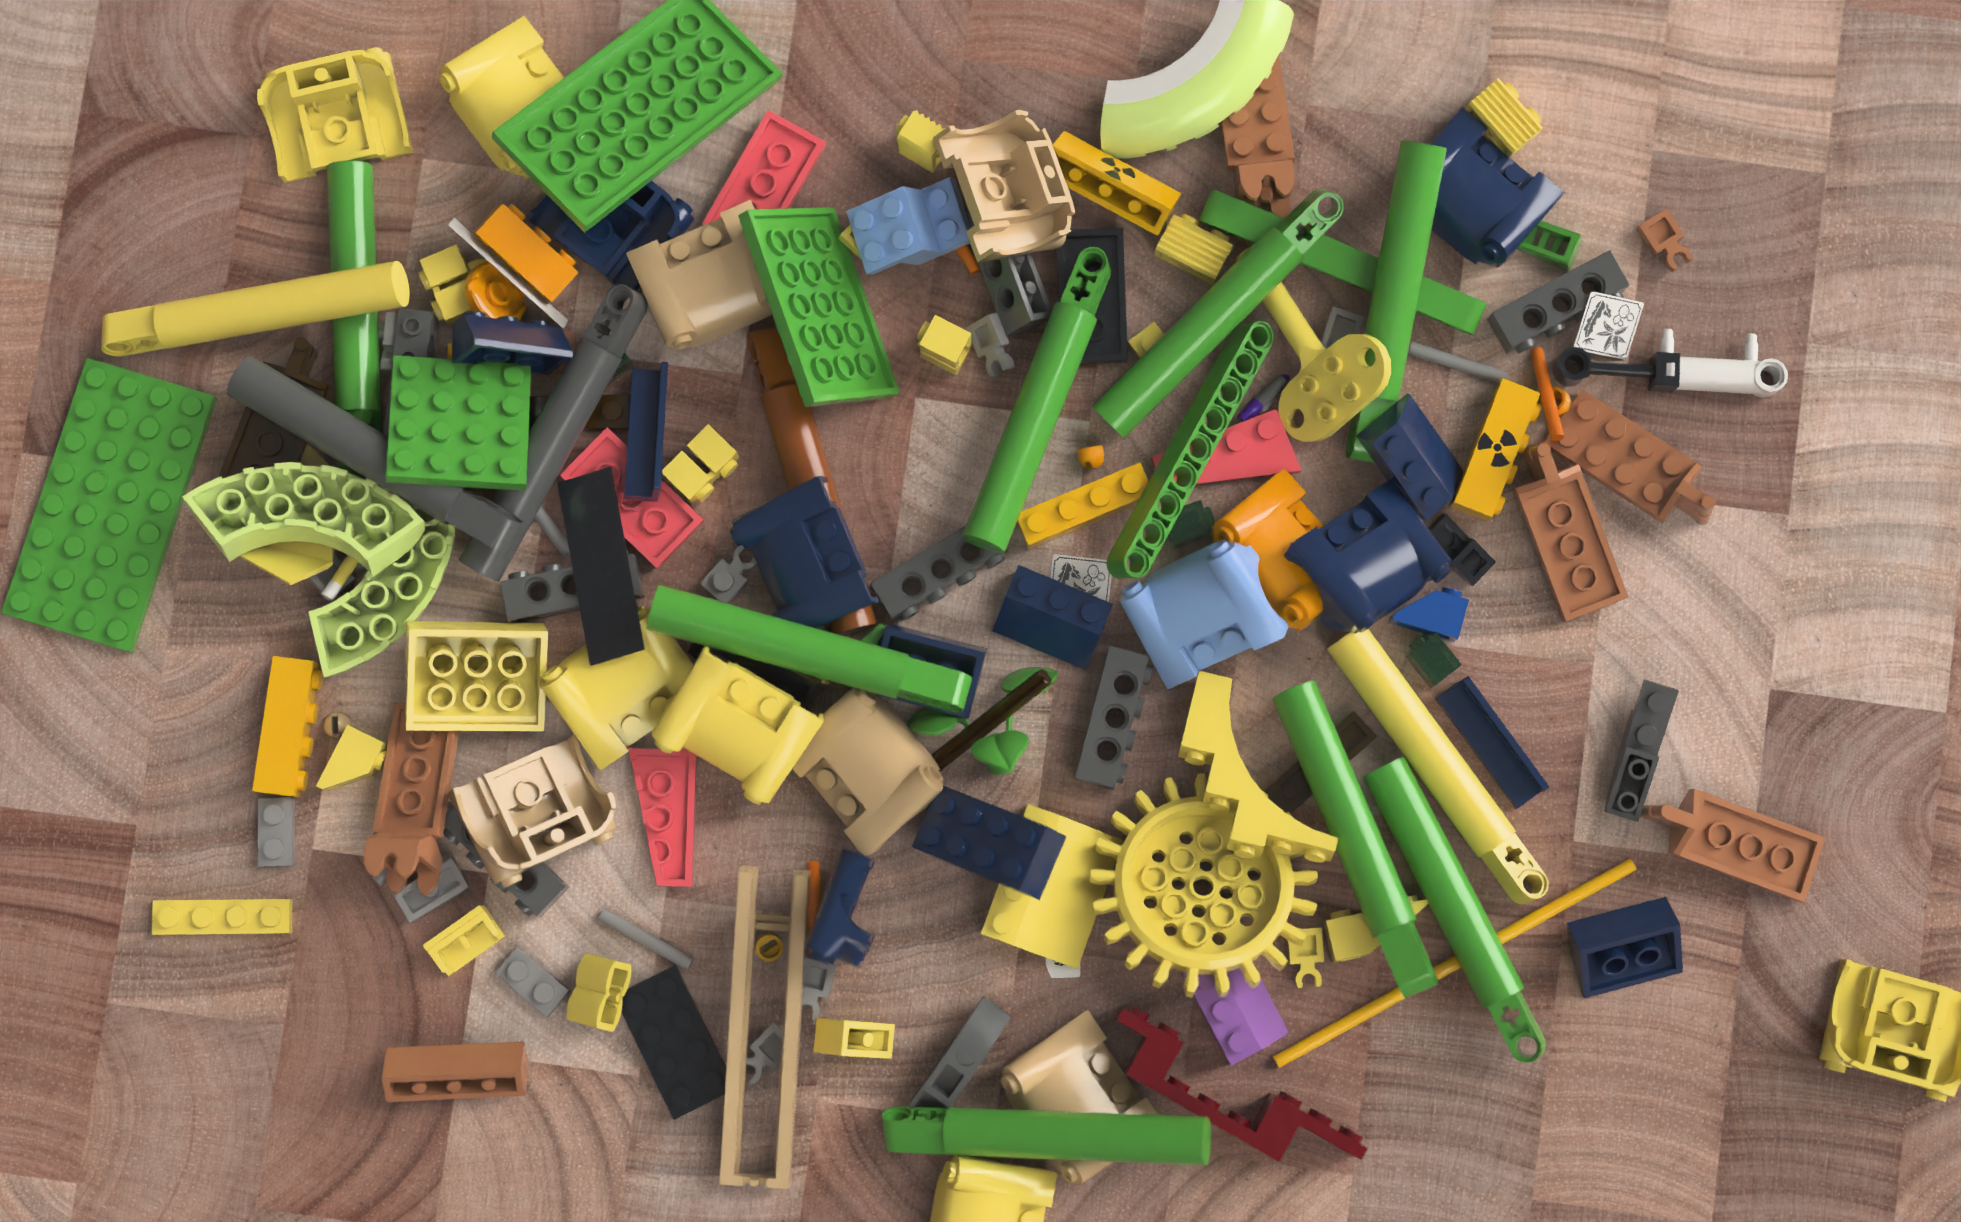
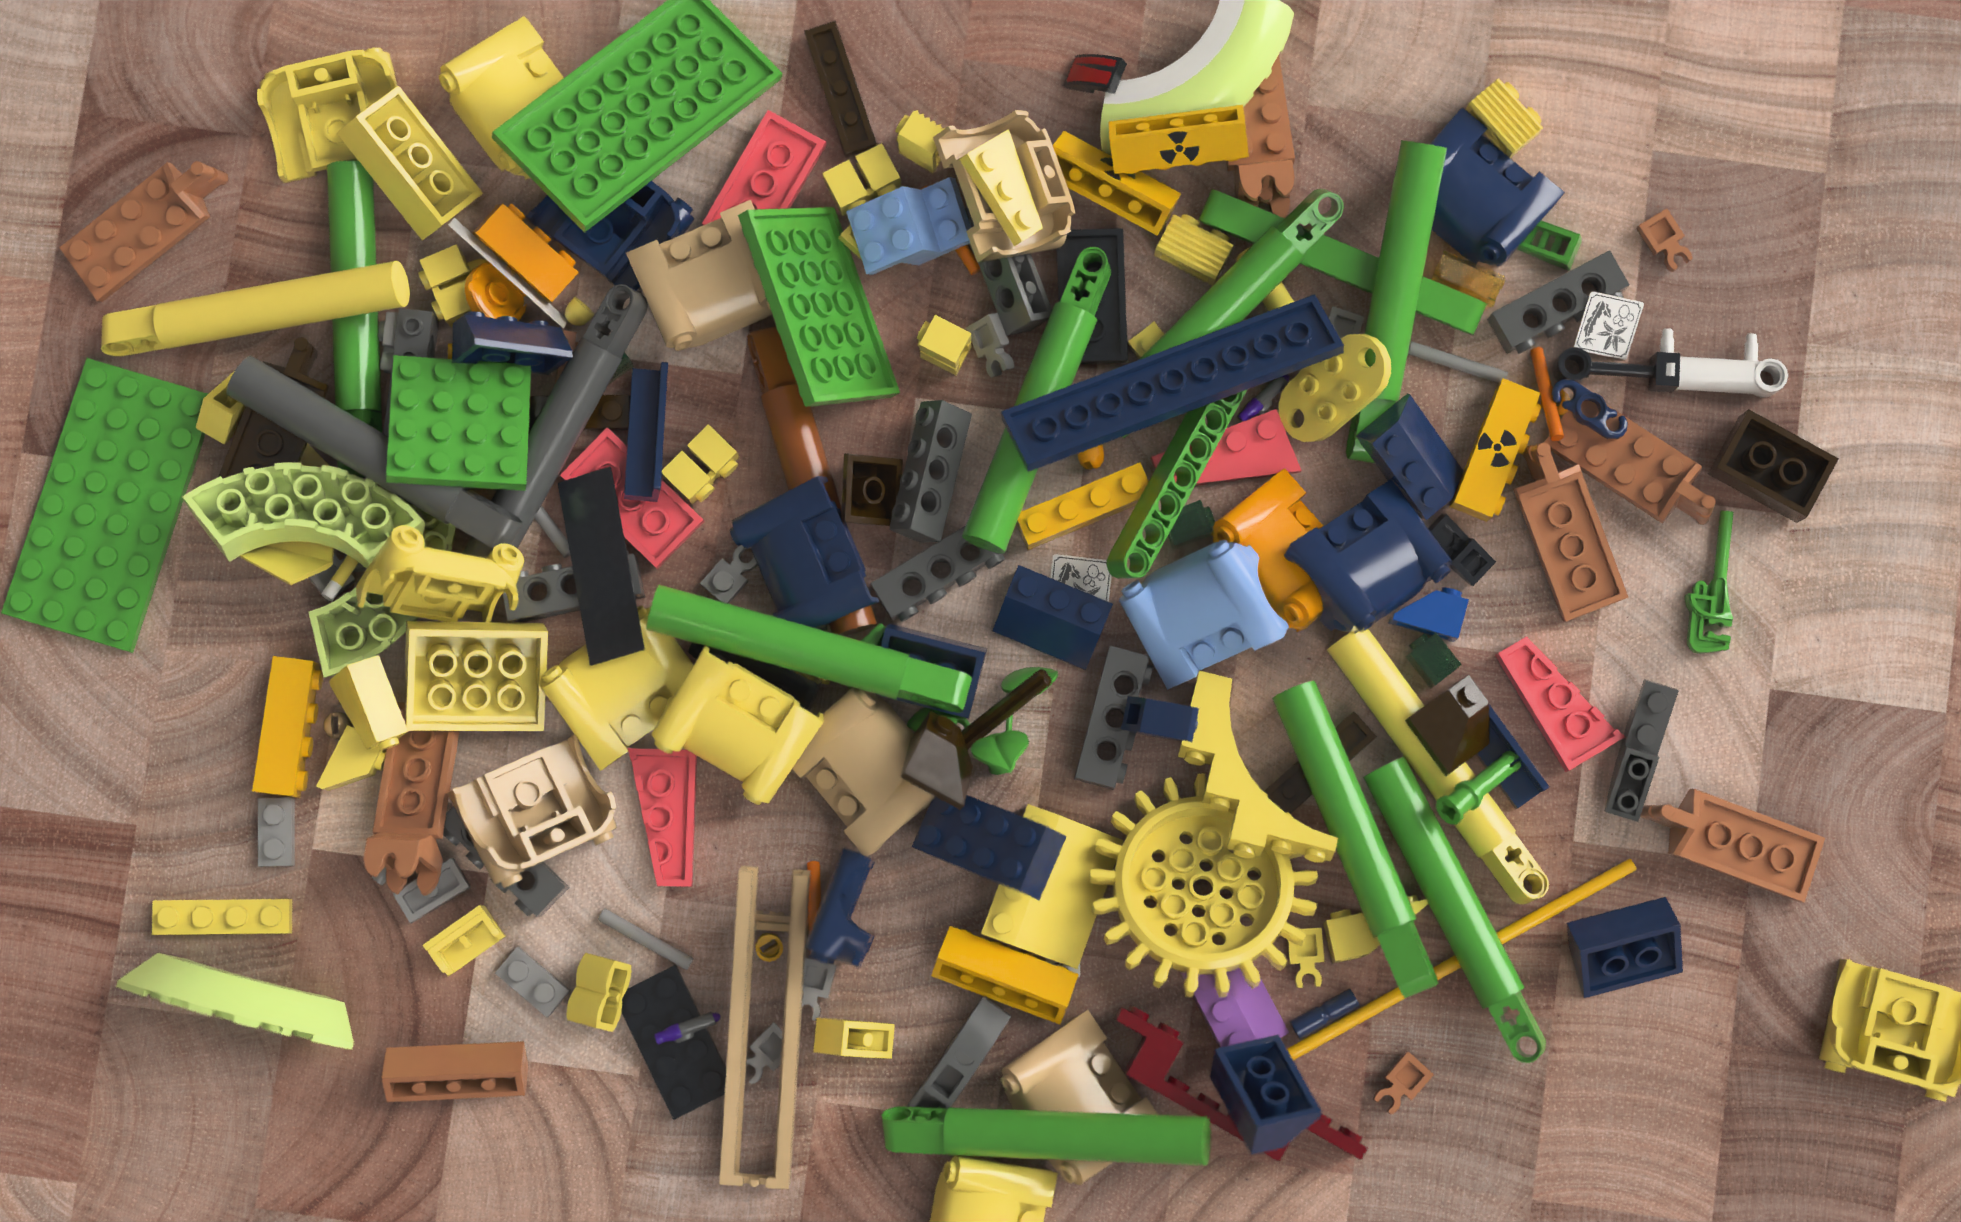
none -> nougat hinge [59,161,229,302]
none -> yellowish green brick [116,953,354,1050]
none -> light yellow slope [196,372,246,445]
none -> light yellow slope [329,655,408,751]
none -> light yellow slope [337,86,483,241]
none -> light yellow piece [356,526,524,622]
none -> light yellow hinge [565,297,595,326]
none -> piece [654,1011,721,1044]
none -> dark brown plate [804,21,877,157]
none -> light yellow piece [822,143,901,216]
none -> dark brown slope [841,453,903,527]
none -> dark grey brick [889,400,972,543]
none -> dark brown slope [901,711,973,810]
none -> yellow brick [931,926,1079,1025]
none -> light yellow wing [959,129,1043,246]
none -> dark blue plate [1001,294,1344,472]
none -> slope [1063,54,1127,94]
none -> yellow brick [1109,105,1249,174]
none -> dark blue slope [1121,696,1199,742]
none -> dark blue slope [1210,1034,1322,1155]
none -> dark blue piece [1290,988,1360,1039]
none -> nougat plate [1373,1051,1434,1114]
none -> dark brown slope [1405,675,1490,777]
none -> clear yellow hinge [1431,250,1505,307]
none -> bright green pin [1436,751,1521,825]
none -> coral wing [1495,637,1625,772]
none -> dark blue piece [1551,380,1628,439]
none -> bright green piece [1684,511,1734,654]
none -> dark brown brick [1708,409,1839,523]

